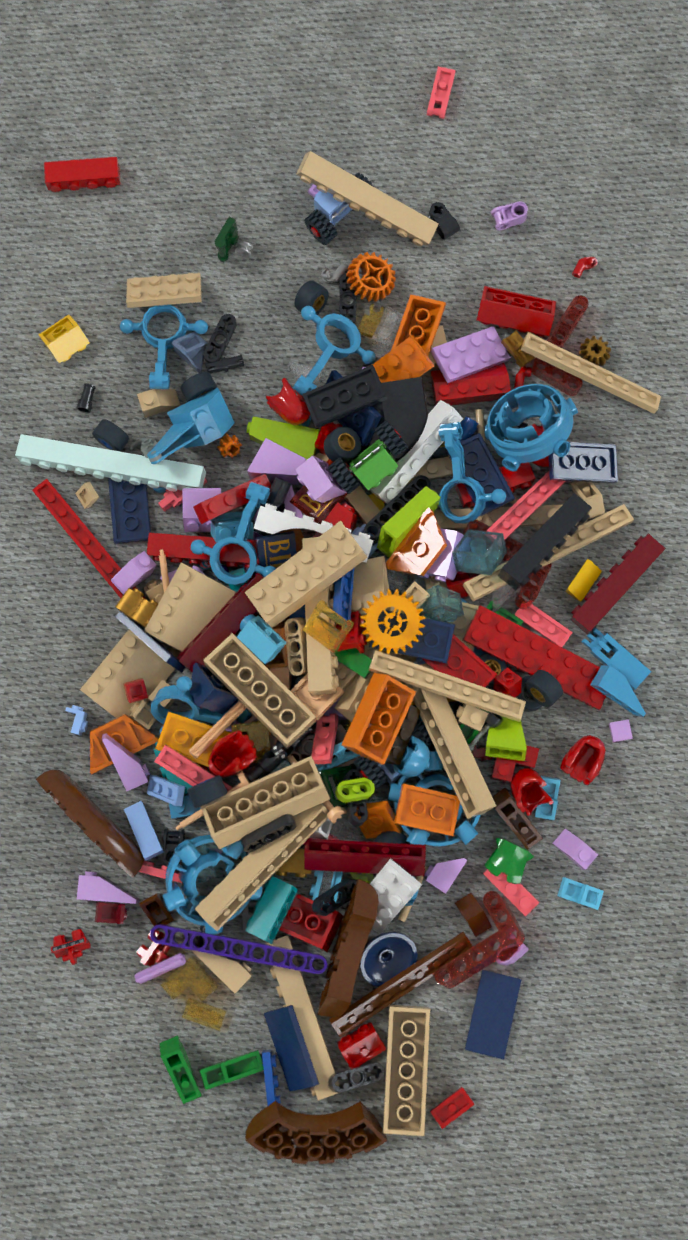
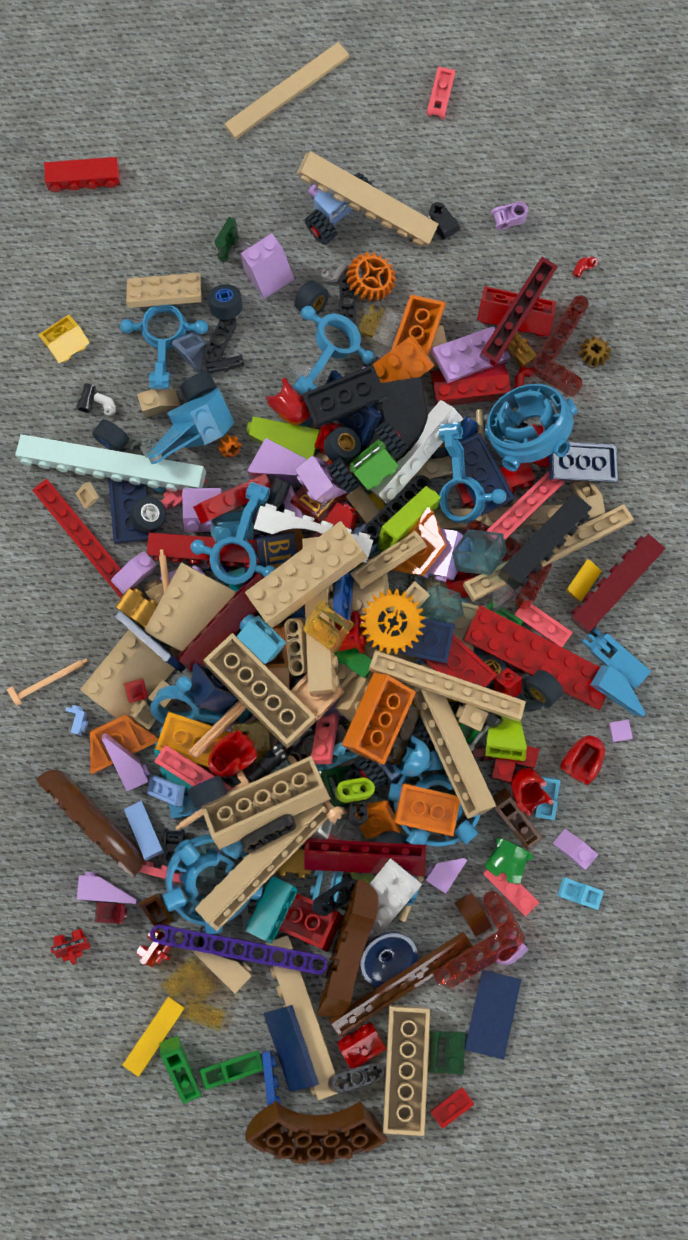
lavender axle [135,953,186,984] -> none
tan plate [521,332,661,414] -> none
none -> light nougat piece [7,659,88,706]
none -> white arm [94,393,116,416]
none -> yellow tile [122,996,185,1077]
none -> black wheel [129,497,167,534]
none -> black wheel [208,284,242,320]
none -> tan tile [224,42,349,140]
none -> lavender slope [241,233,295,299]
none -> tan plate [350,531,427,589]
none -> dark green plate [427,1030,465,1074]
none -> dark red brick [479,256,558,367]

